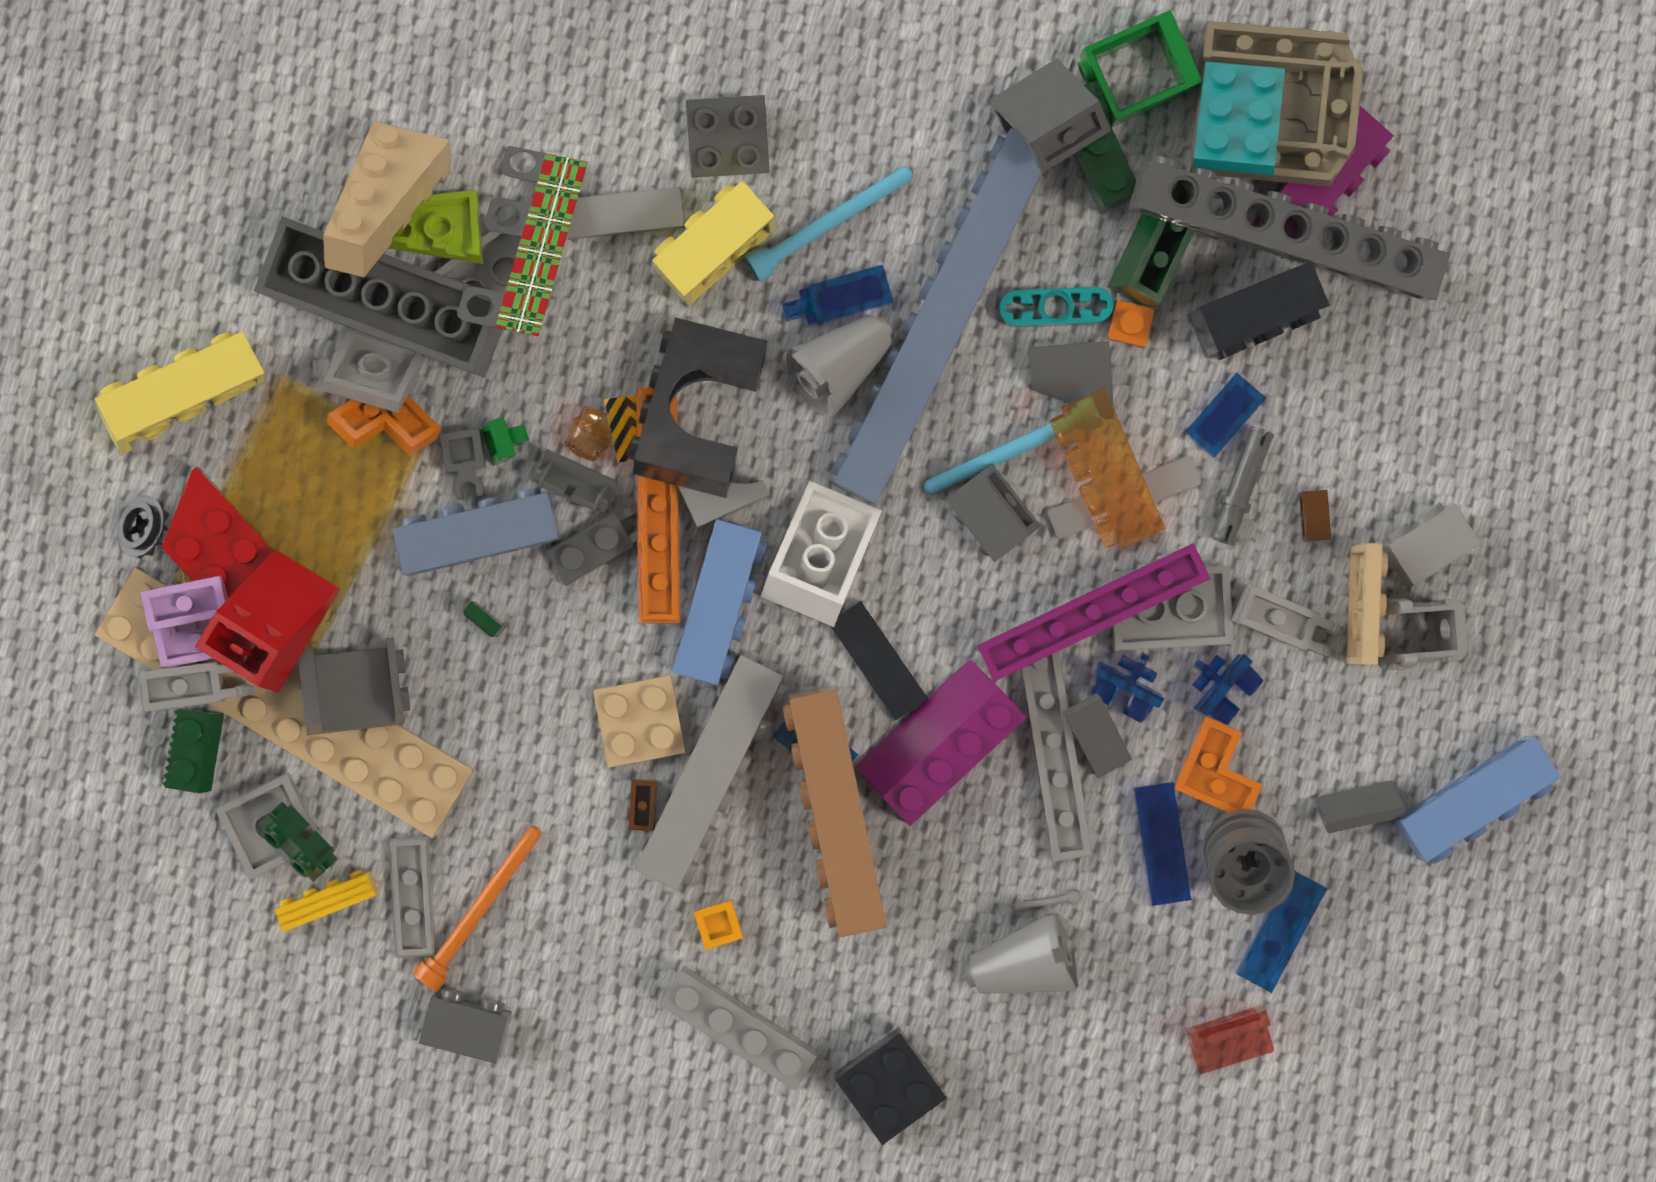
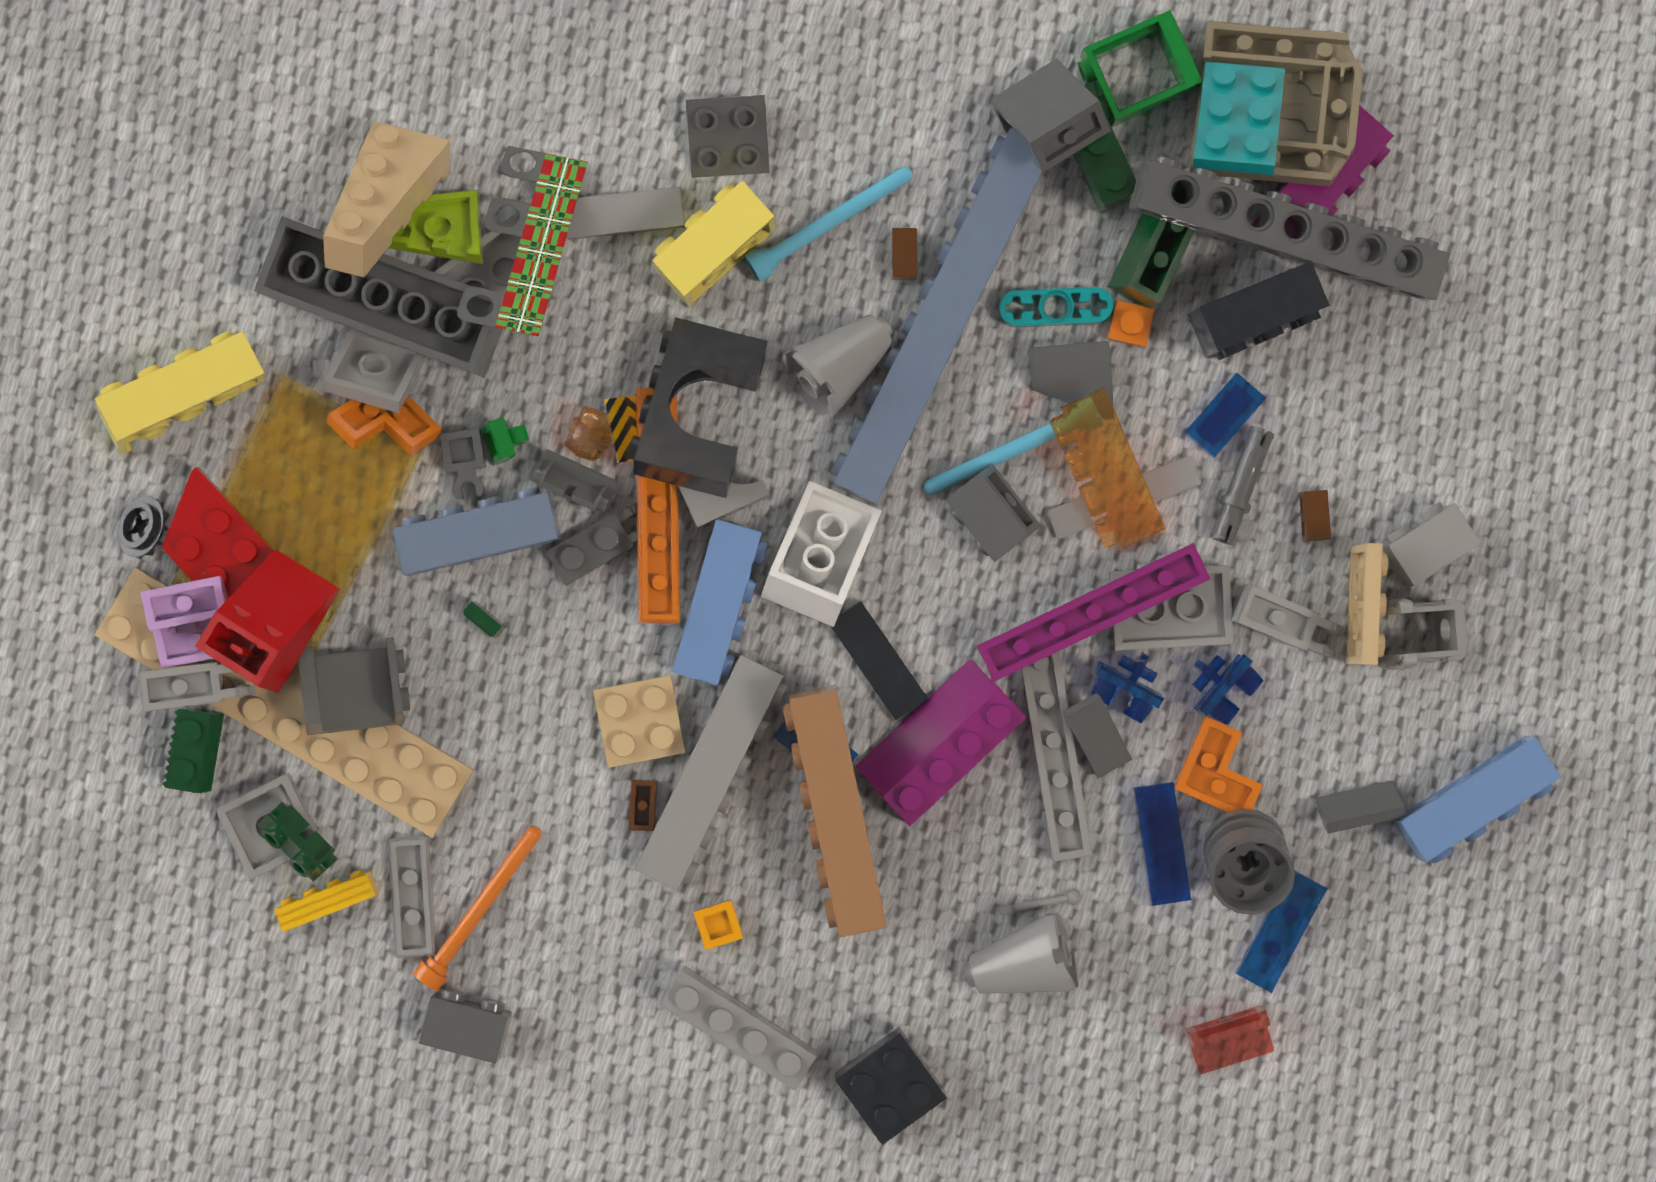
clear blue hinge [782,264,894,325] -> none
none -> reddish brown piece [892,228,918,280]

